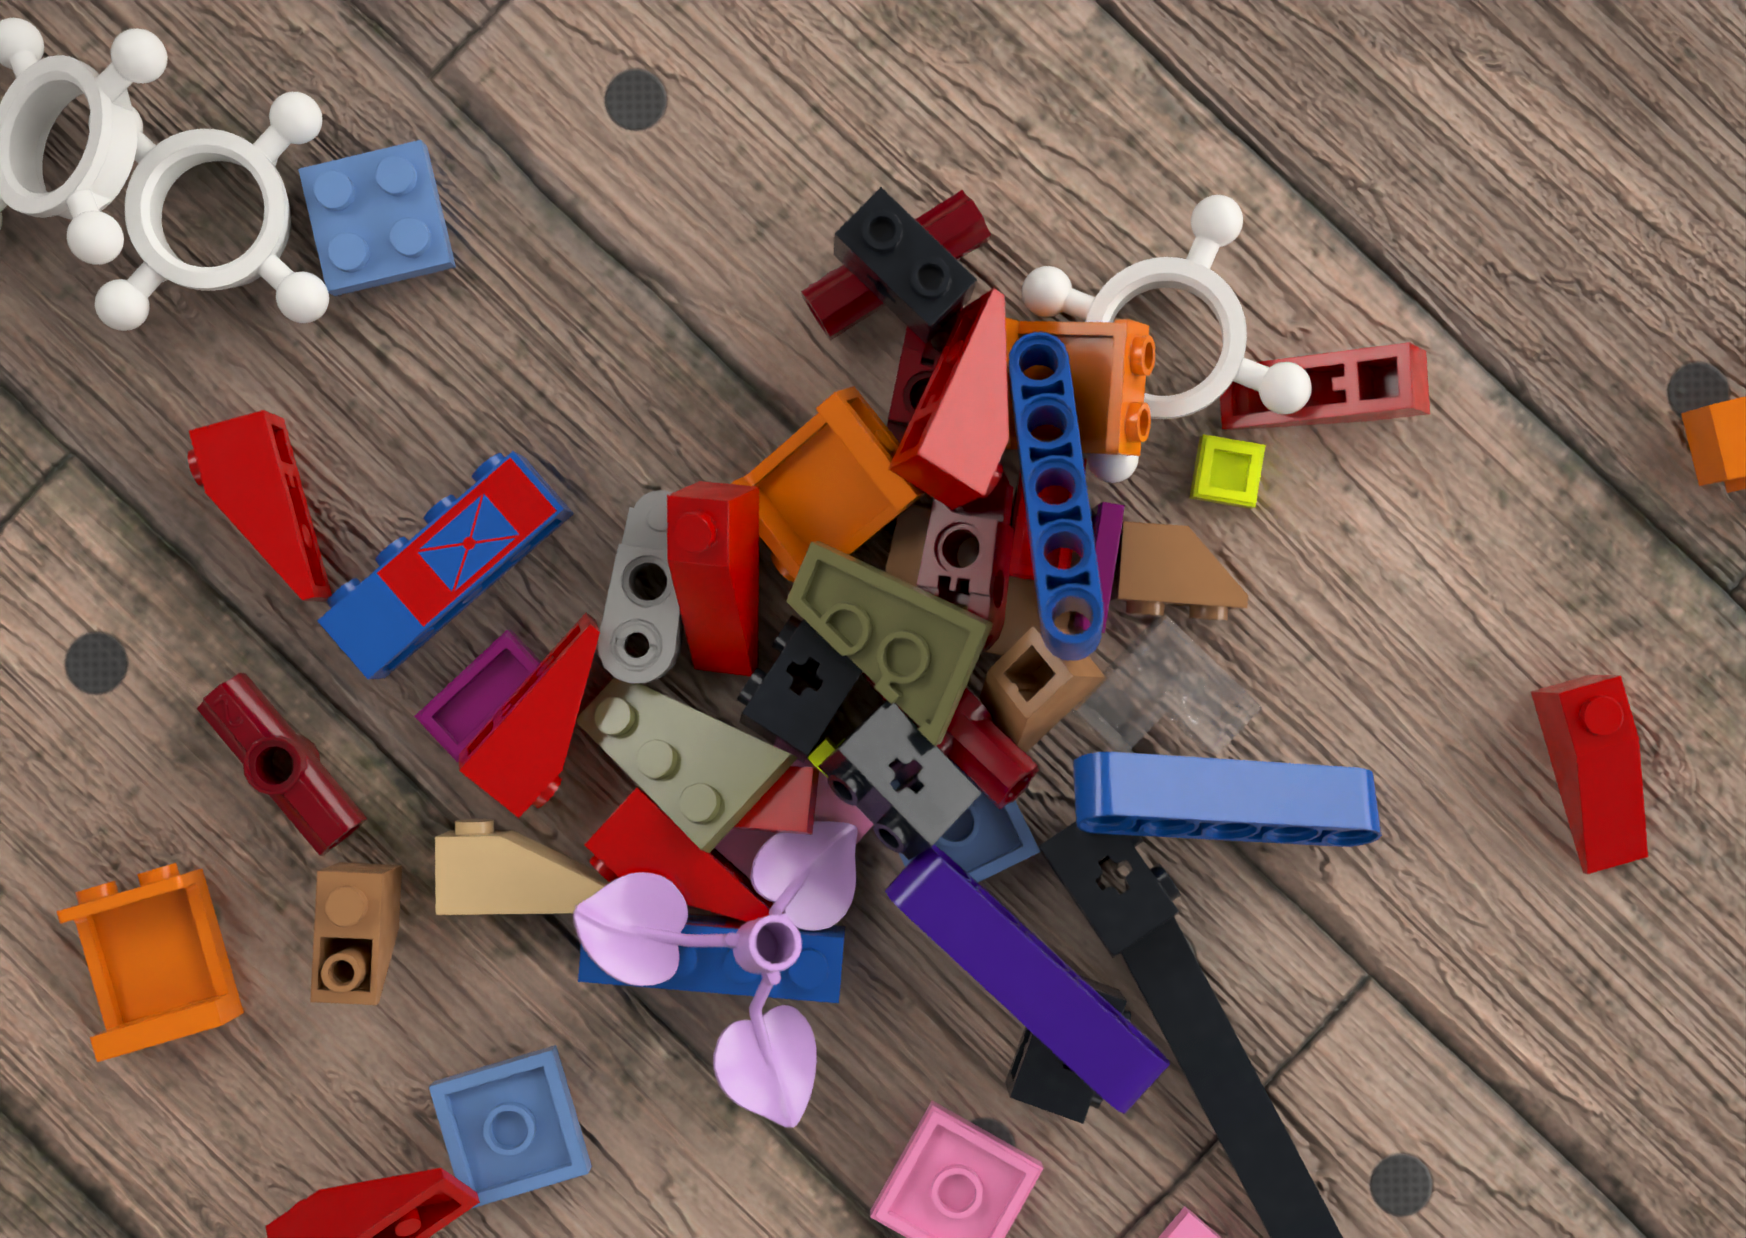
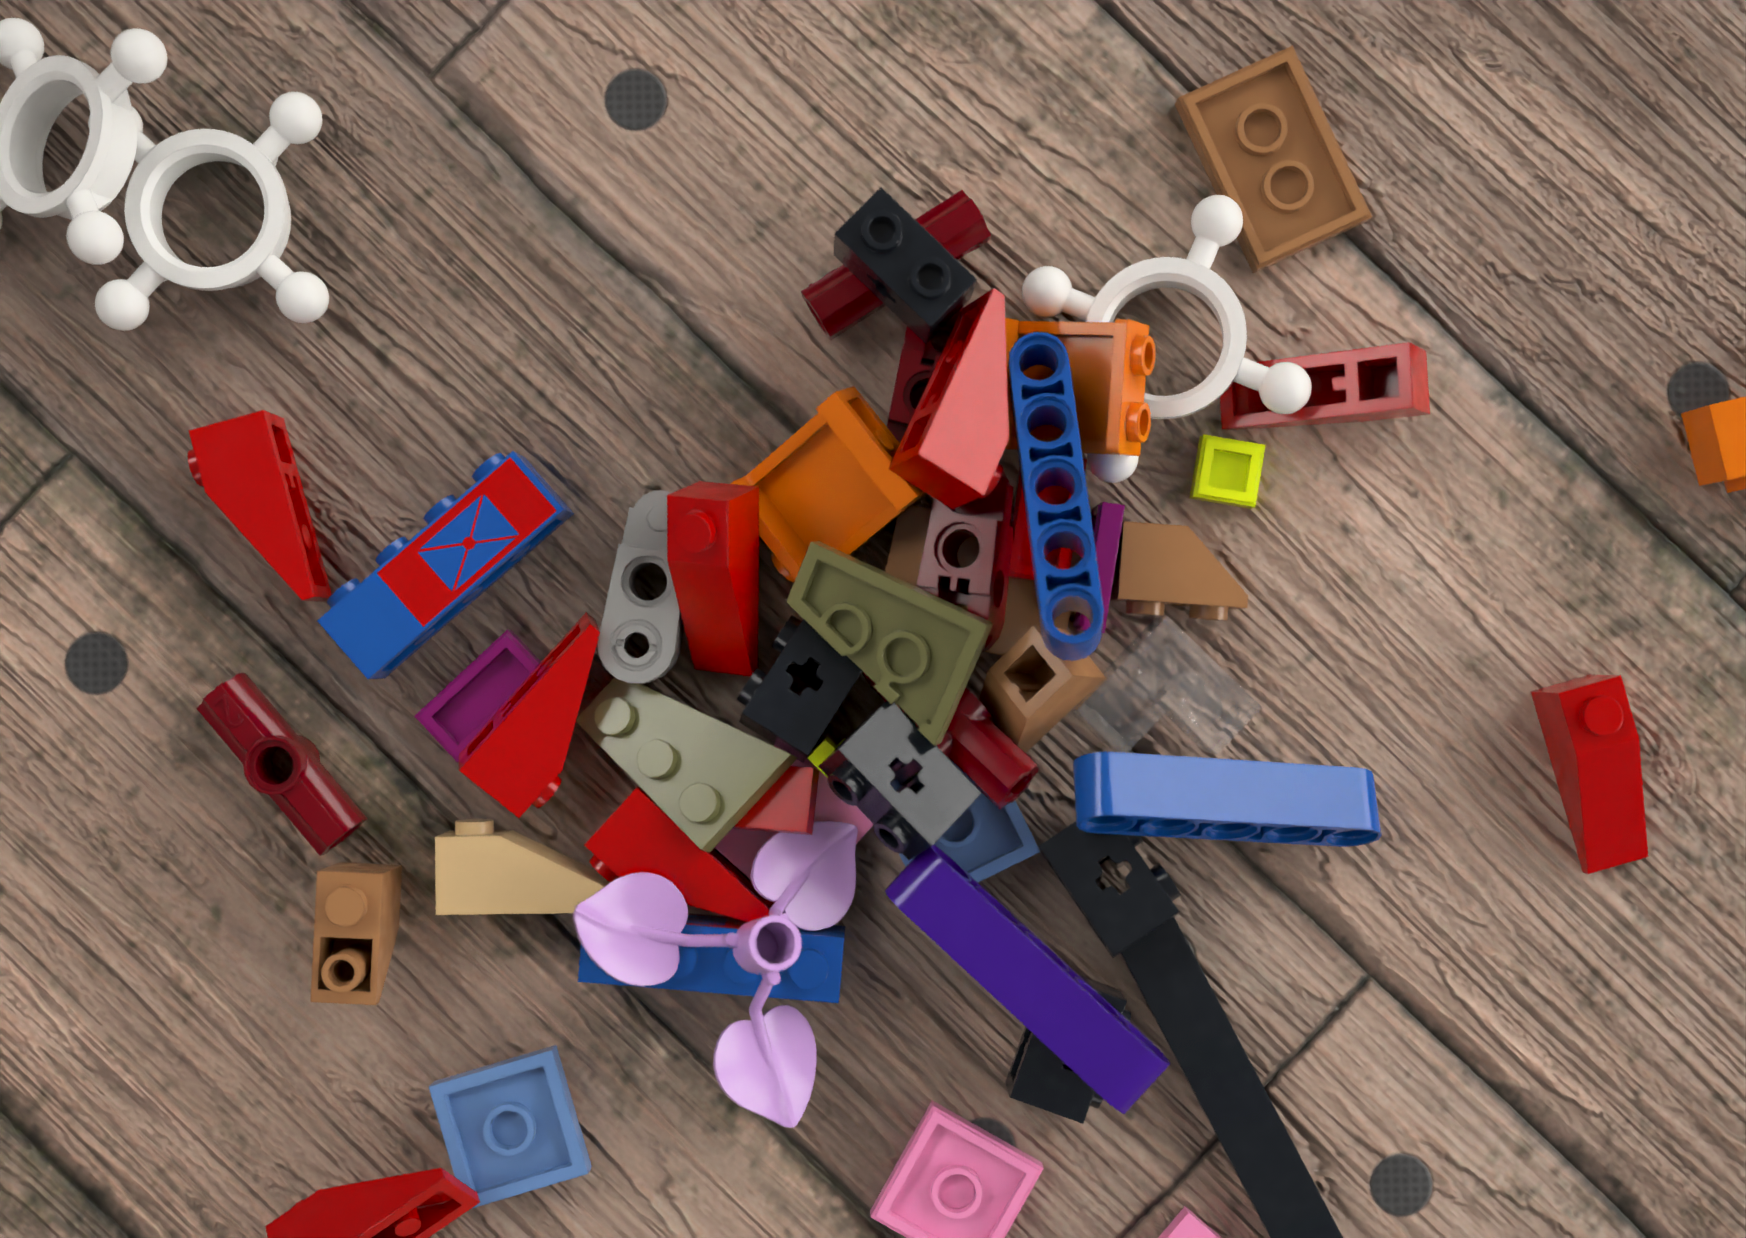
orange panel [56,862,244,1062] -> none
medium blue plate [298,140,456,296] -> none
none -> medium nougat tile [1175,45,1372,273]

